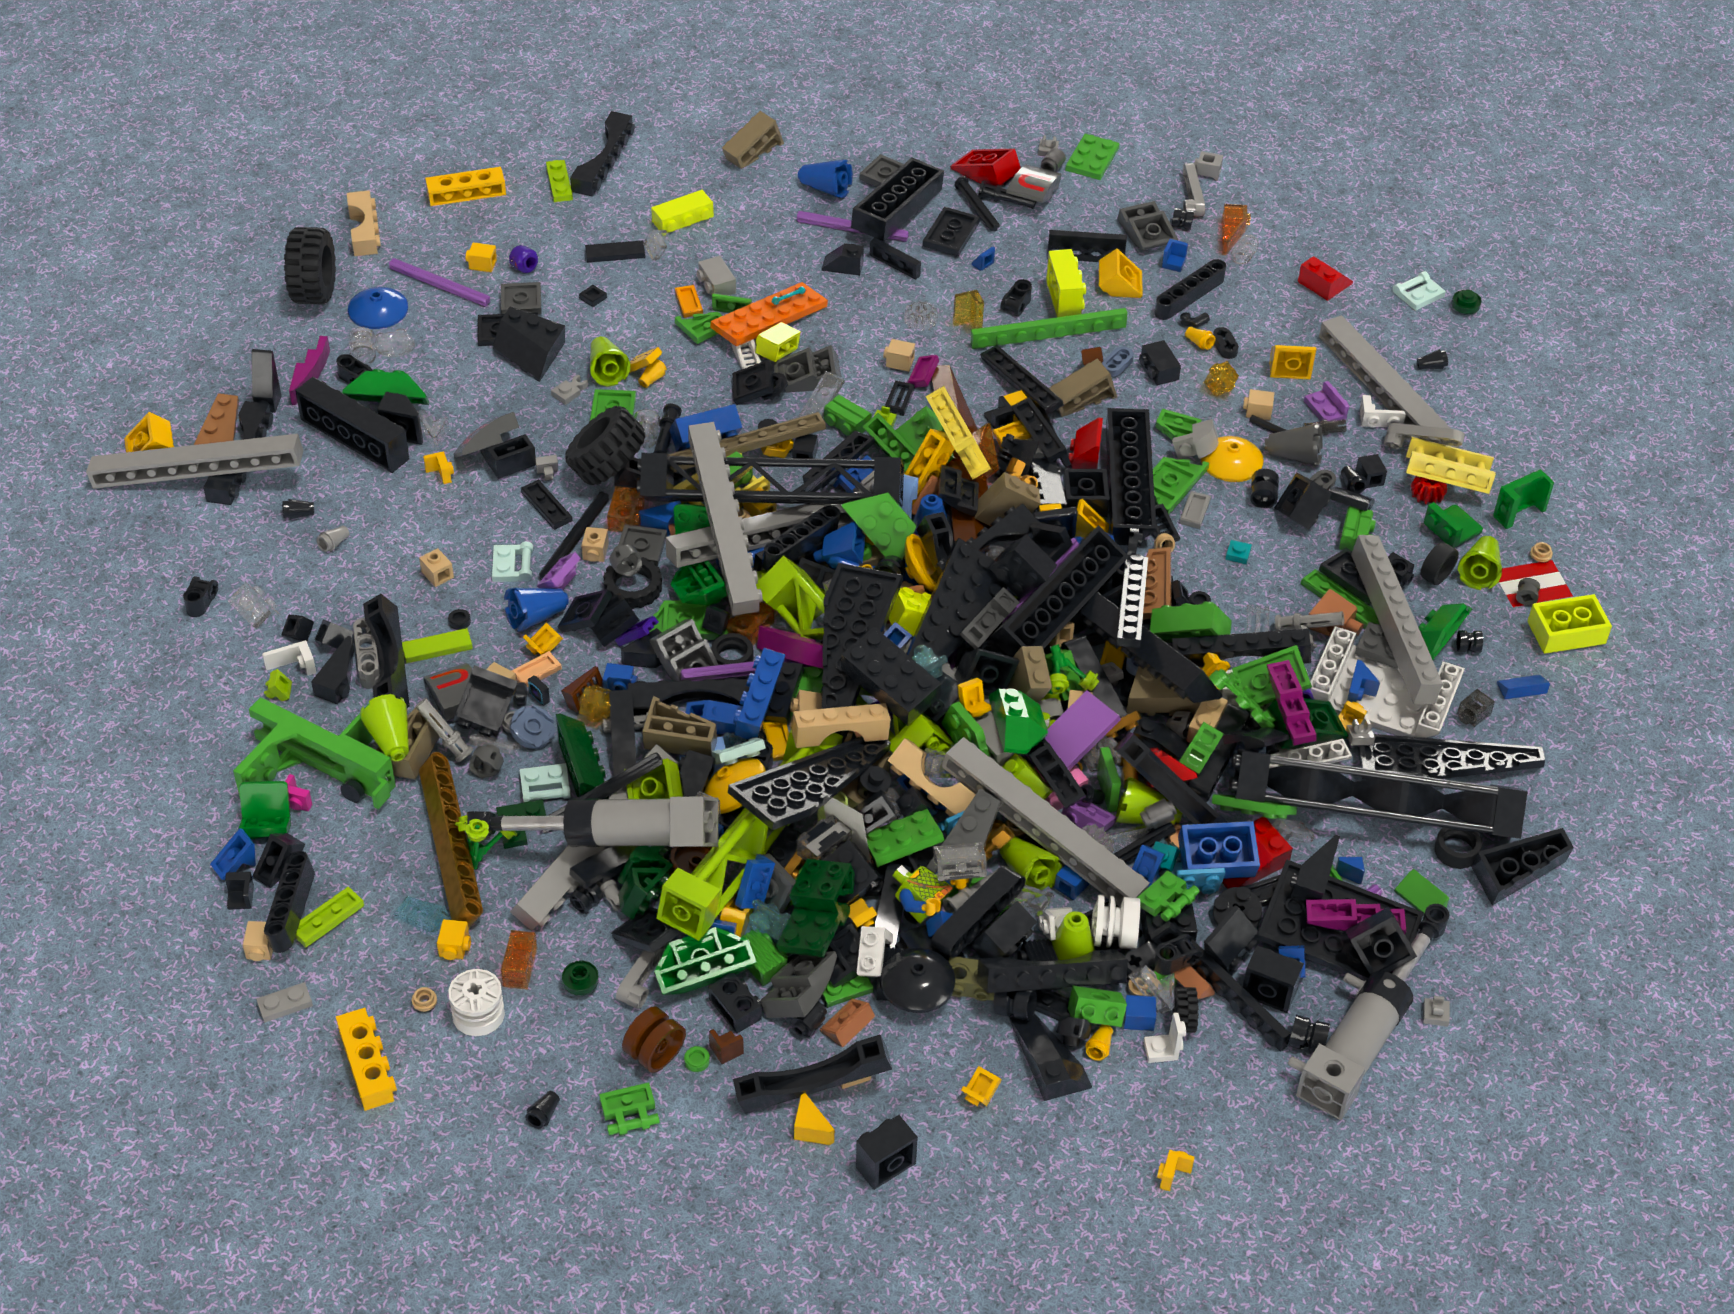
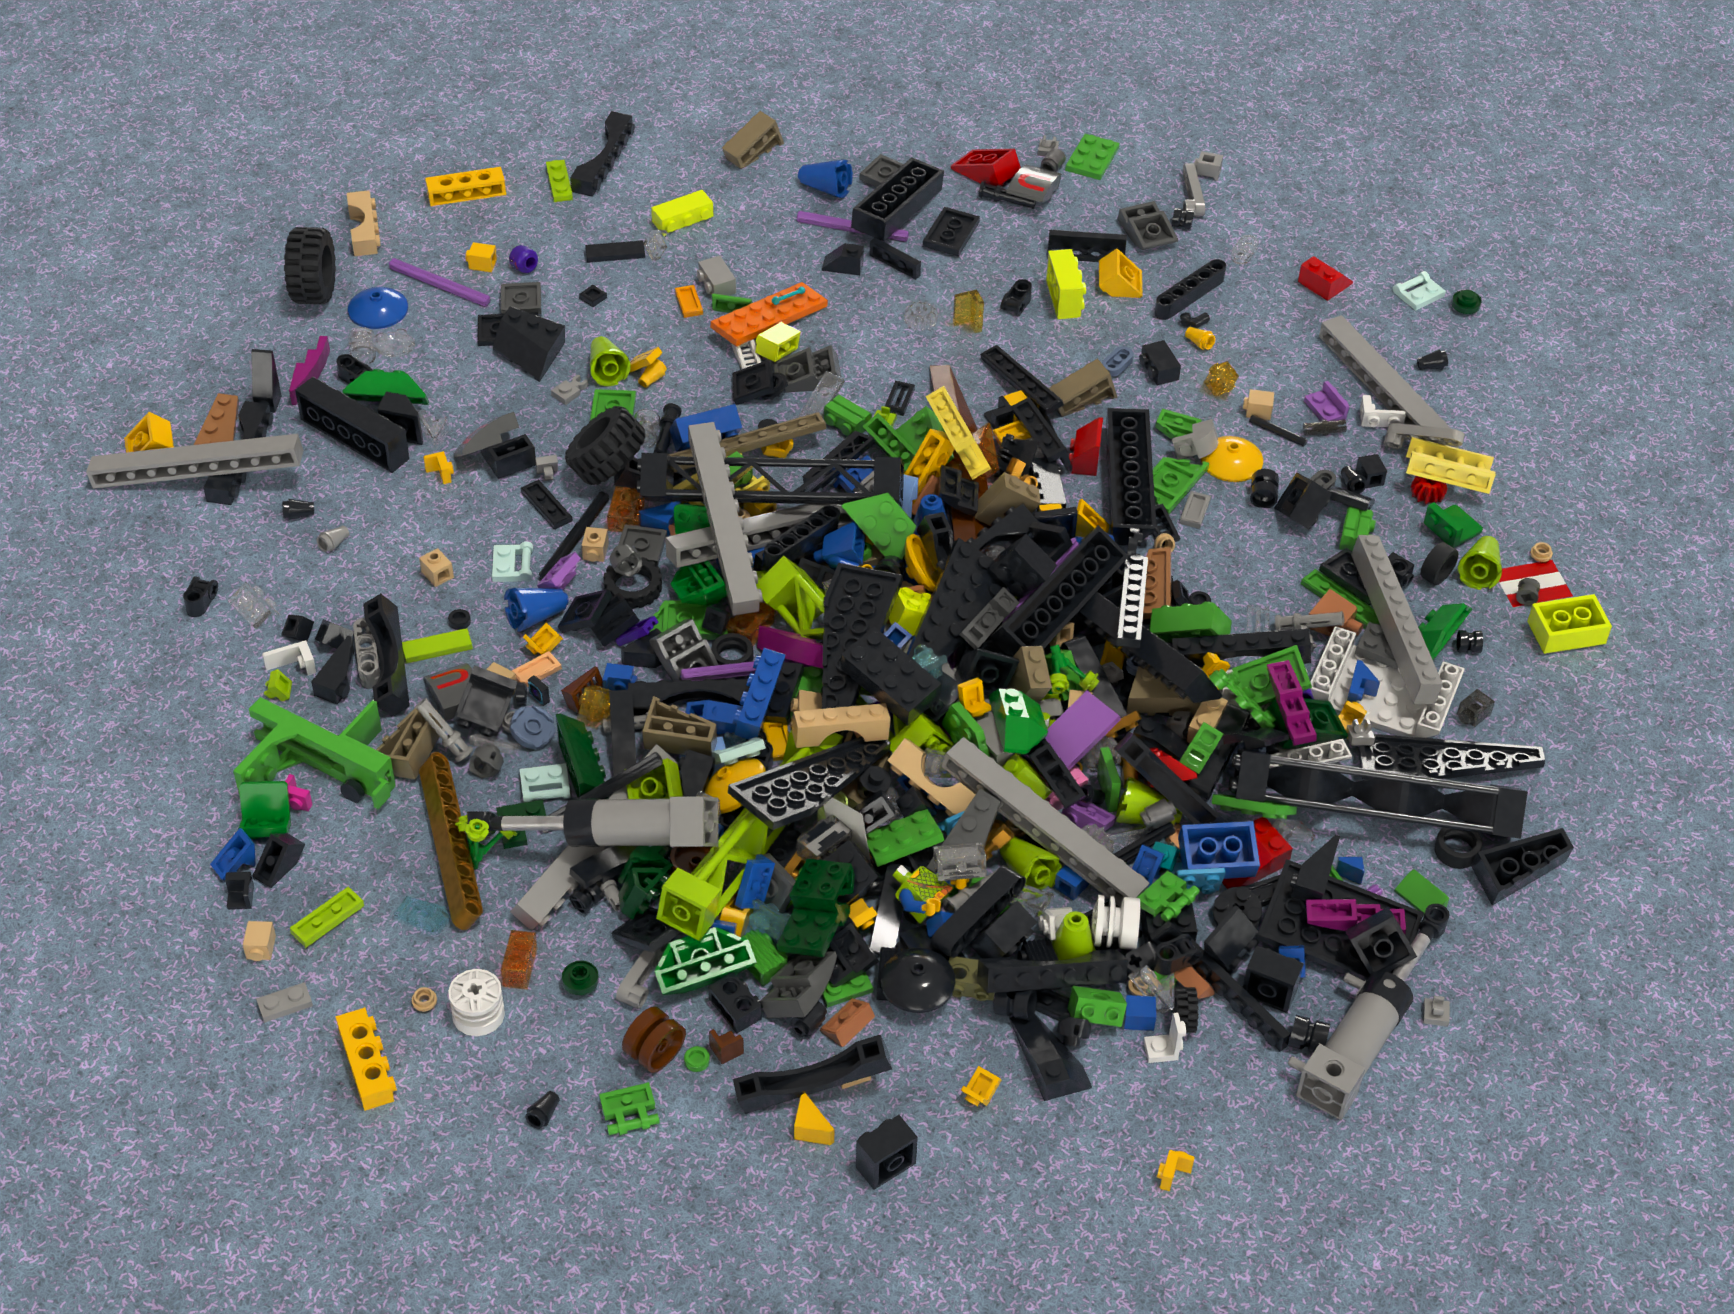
black beam [264,851,315,953] -> none
lime cone [360,694,409,761] -> none
yellow brick [437,919,471,960] -> none
bright green wing [675,312,722,344] -> none
black brick [792,434,818,459] -> none
white bracket [857,926,893,977] -> none
tan brick [883,339,915,372] -> none
magenta tile [907,355,939,388] -> none
black axle [954,176,1000,231] -> none
bright green plate [970,308,1128,349] -> none
blue slope [971,247,995,271] -> none
black brick [1063,469,1109,517] -> none
reddish brown slope [1081,347,1104,365] -> none
yellow cone [1085,1024,1113,1061] -> none
blue panel [1162,239,1188,272] -> none
black beam [1213,327,1239,359] -> none
clear orange slope [1222,204,1251,255] -> none
teal plate [1225,540,1252,565] -> none
dark grey cone [1265,424,1323,466] -> none
yellow slope [1269,345,1316,379] -> none
green panel [1493,469,1554,529] -> none
blue slope [1497,675,1550,699] -> none

